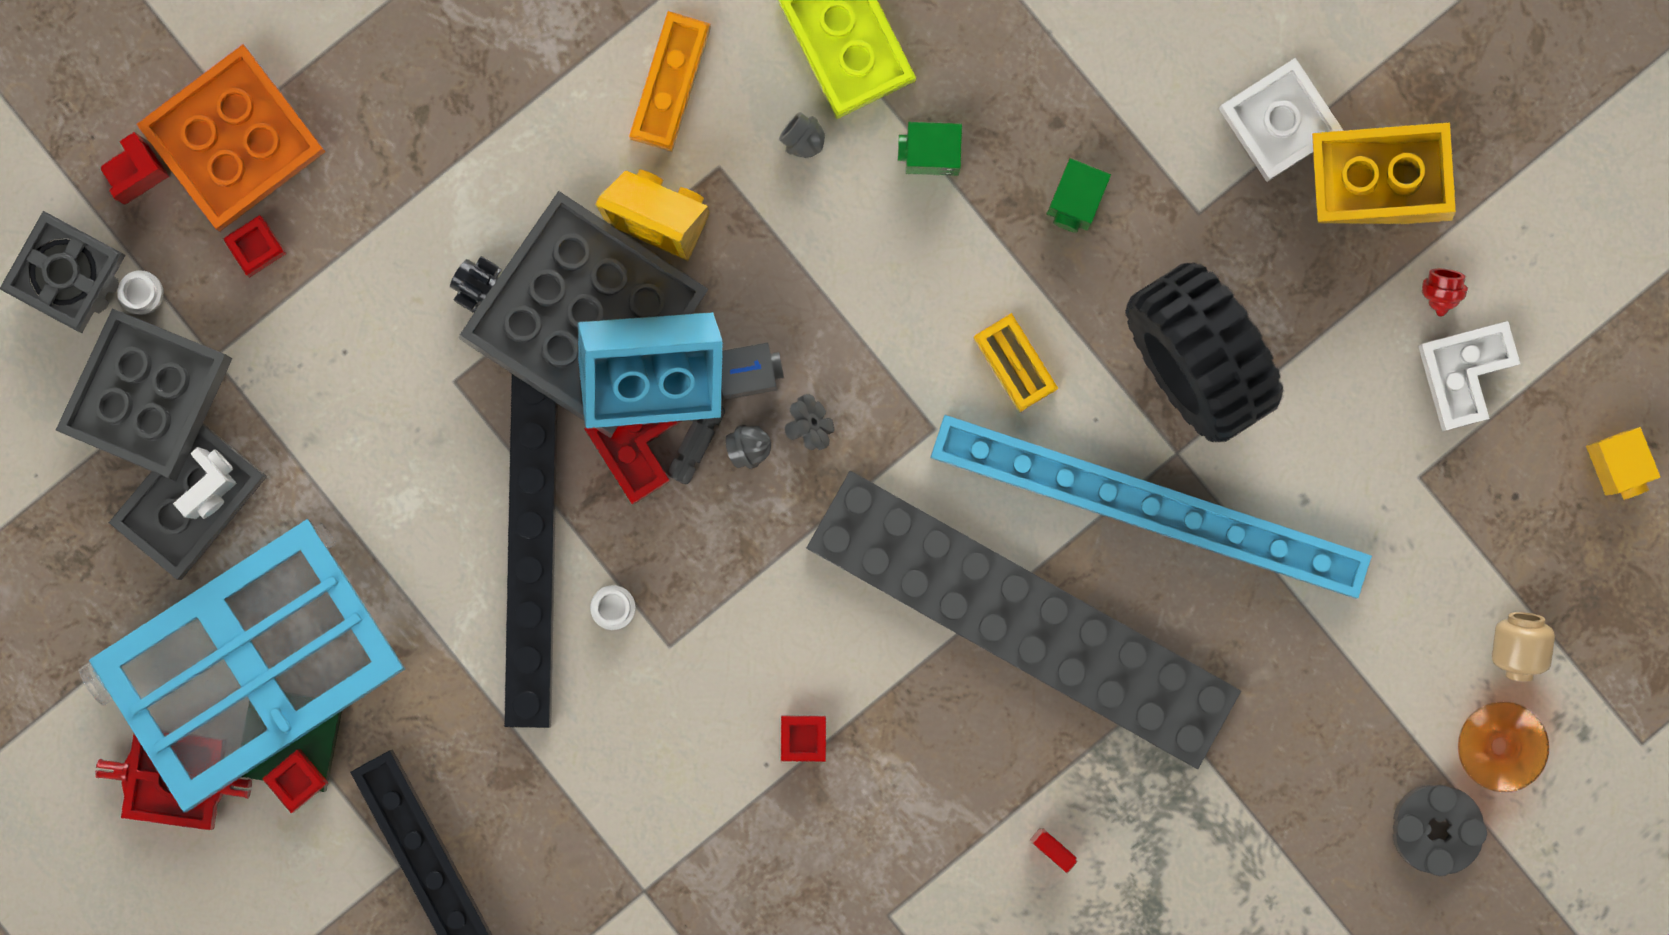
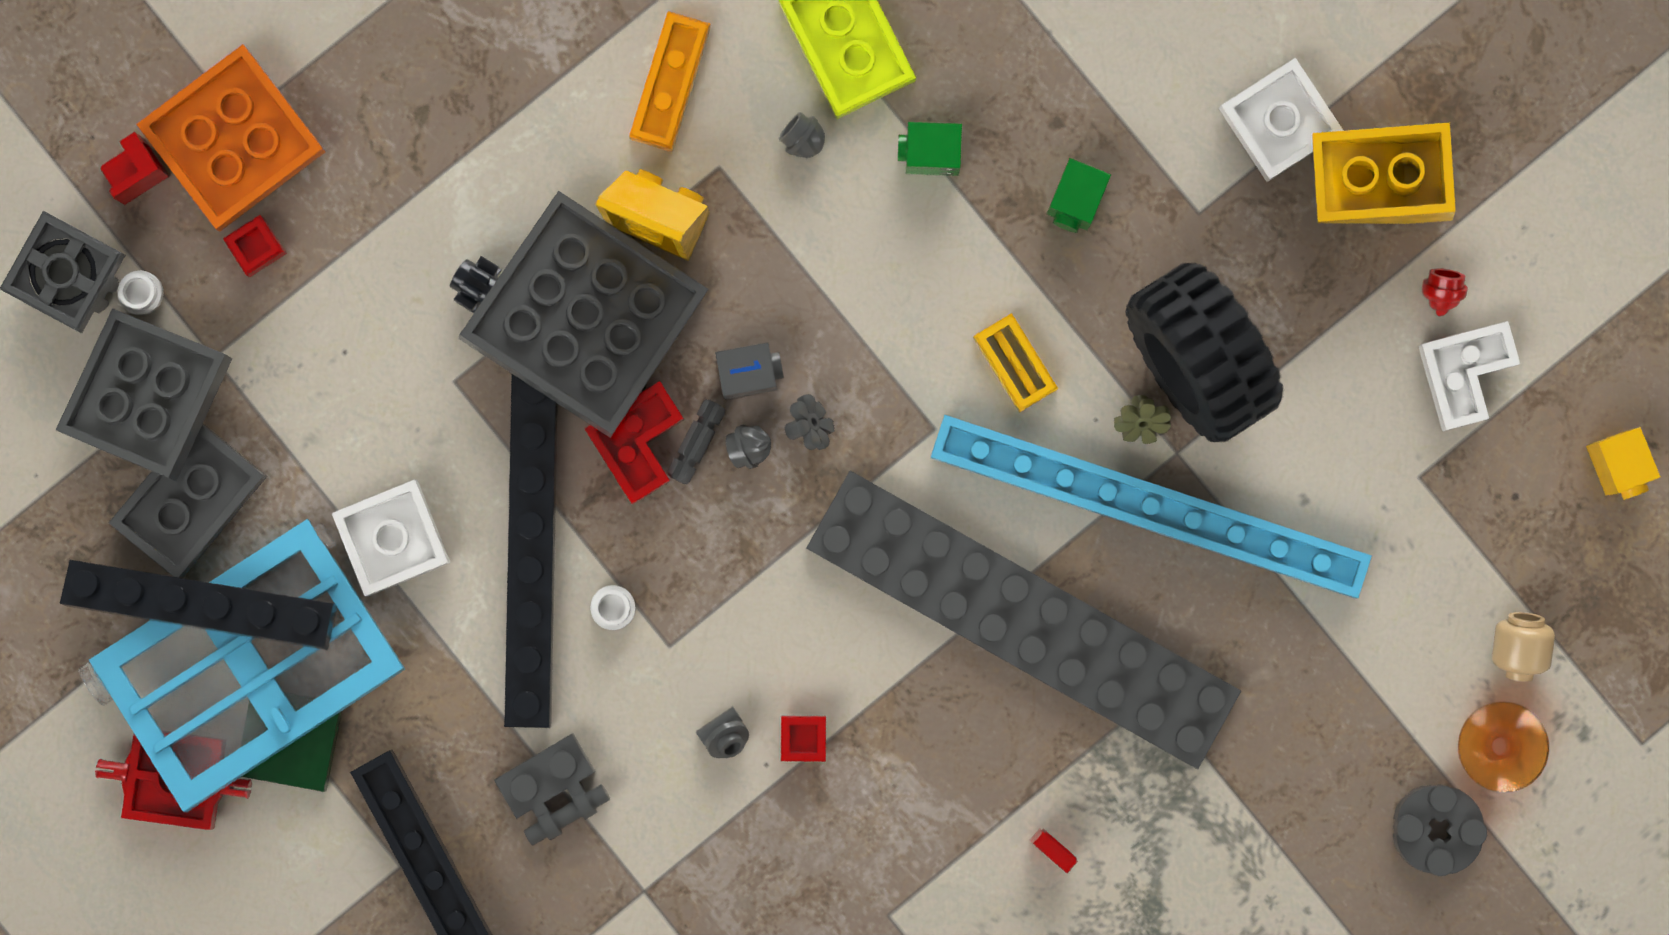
white bracket [173,447,237,519] -> none
red tile [263,749,329,814] -> none
medium azure slope [578,313,723,428] -> none
none -> black plate [60,560,337,650]
none -> white plate [332,479,451,597]
none -> dark grey plate [494,733,610,846]
none -> dark grey plate [696,707,749,758]
none -> olive plant [1114,395,1171,444]

